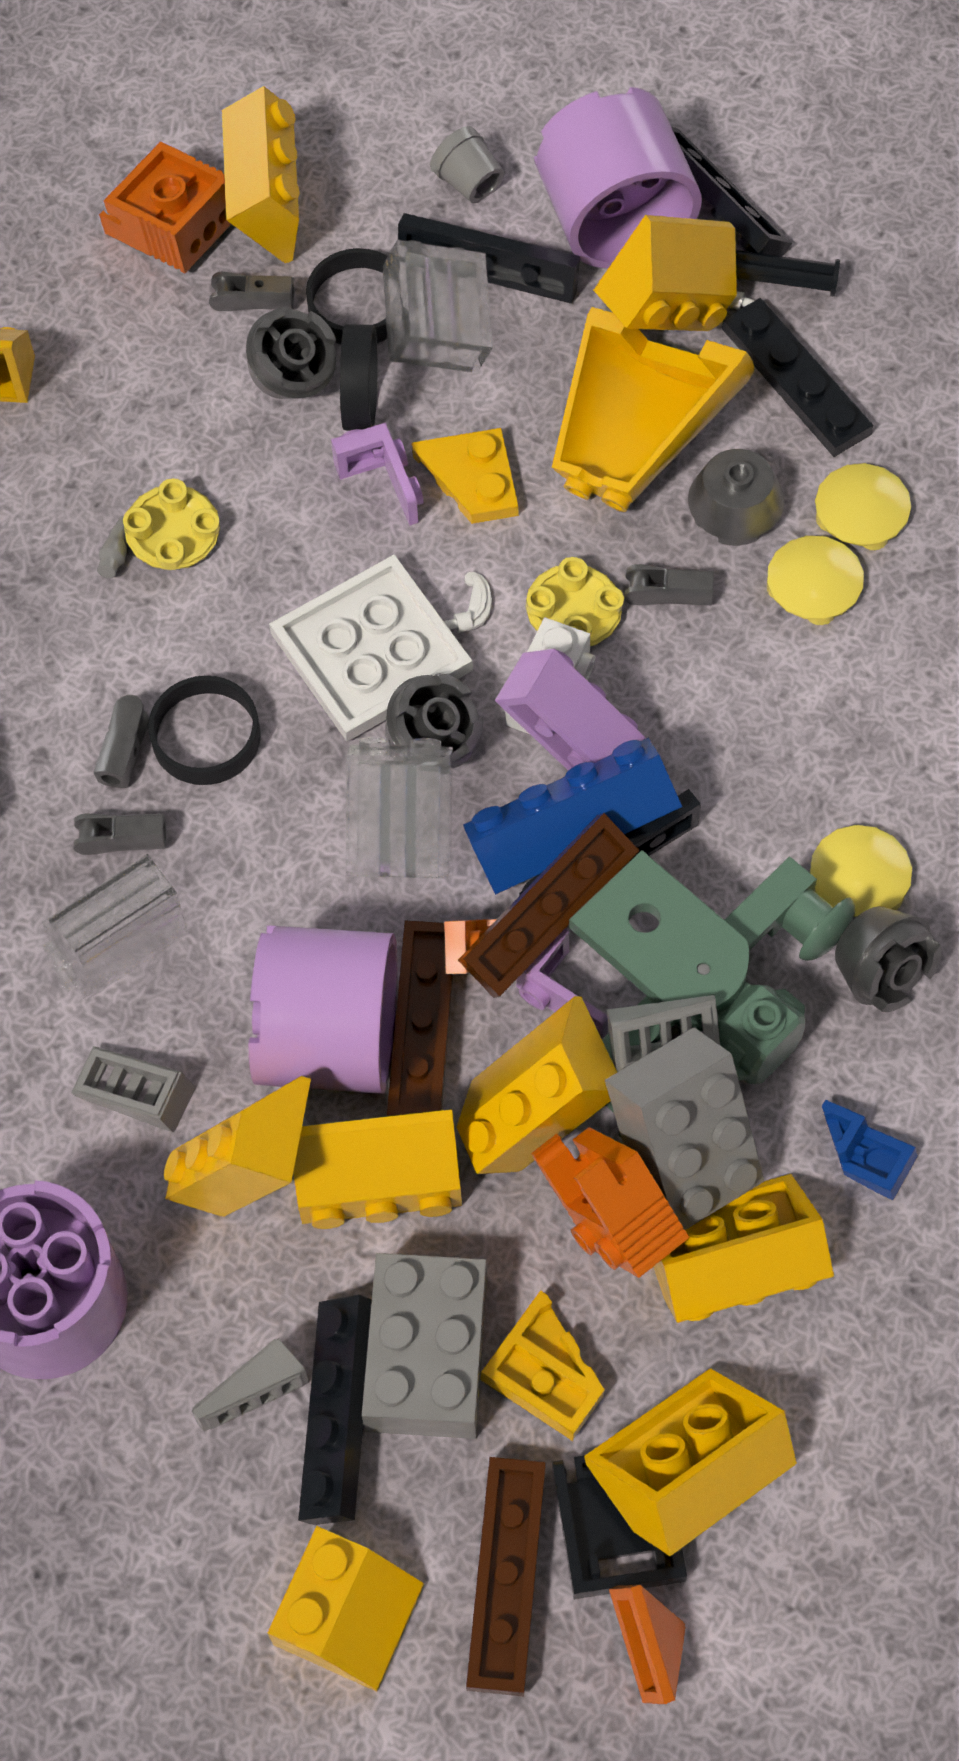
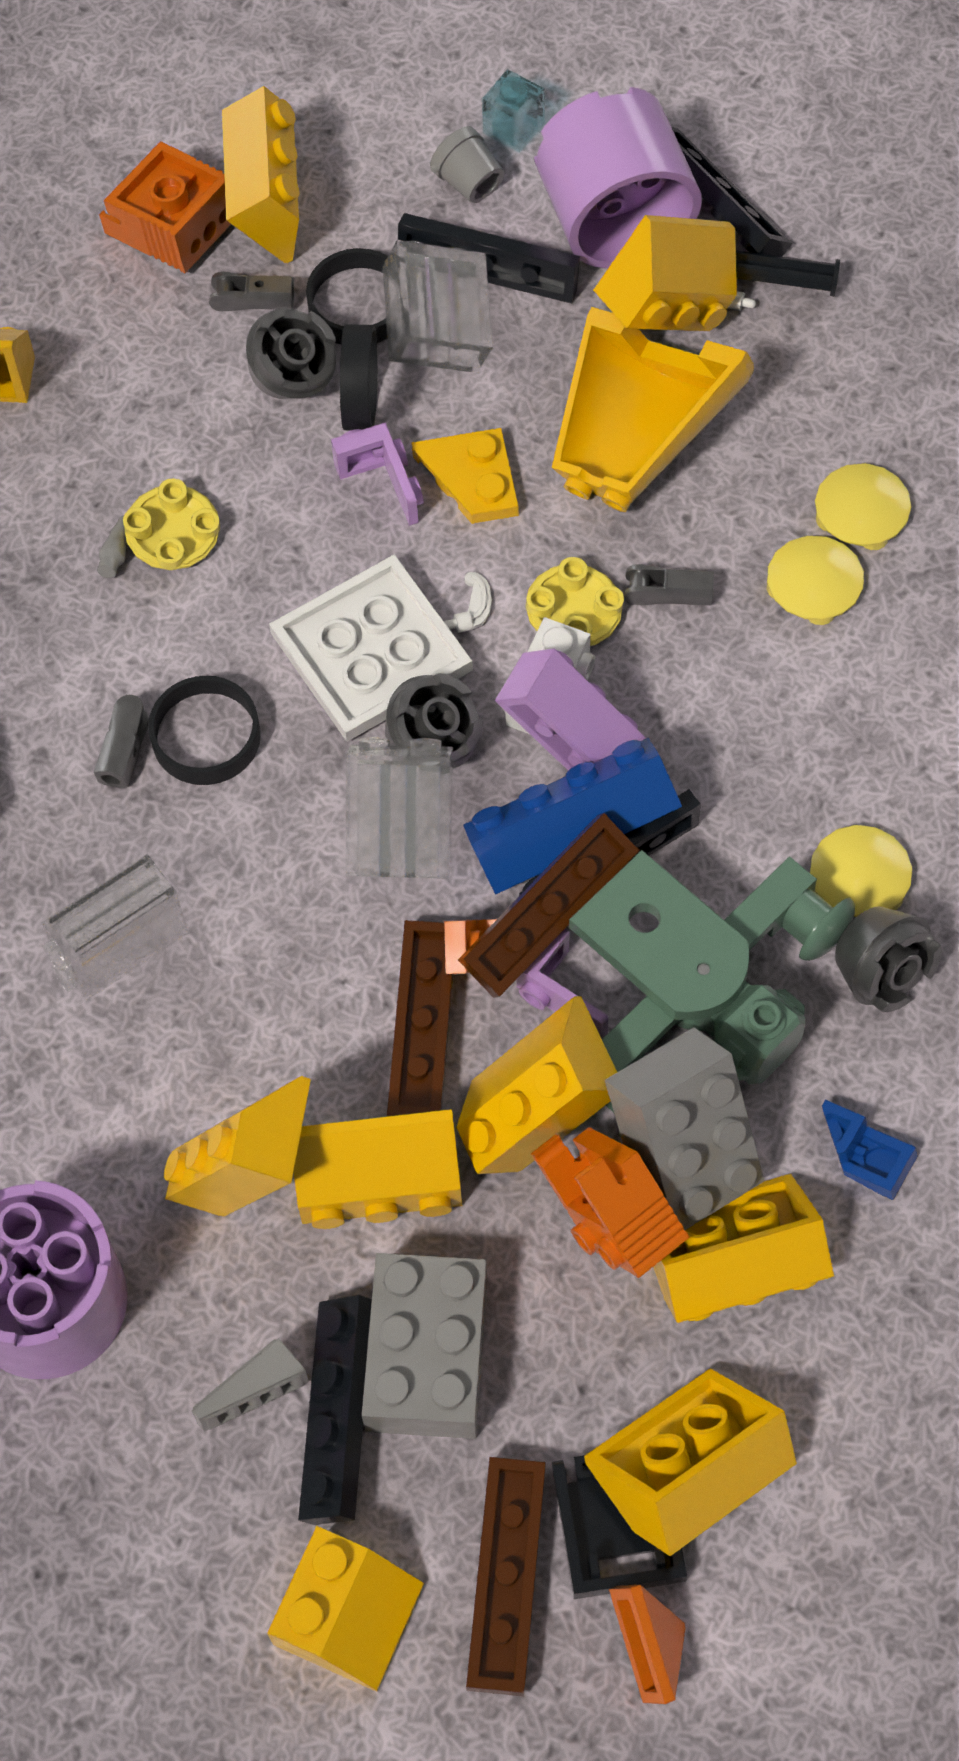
light grey slope [72,1046,195,1132] -> none
flat silver bar [73,813,166,855] -> none
lavender brick [248,925,397,1094] -> none
yellow wing [480,1290,604,1441] -> none
light grey slope [607,995,720,1072] -> none
flat silver cone [688,449,784,546] -> none
black plate [722,298,873,457] -> none
none -> clear light blue brick [482,69,545,153]

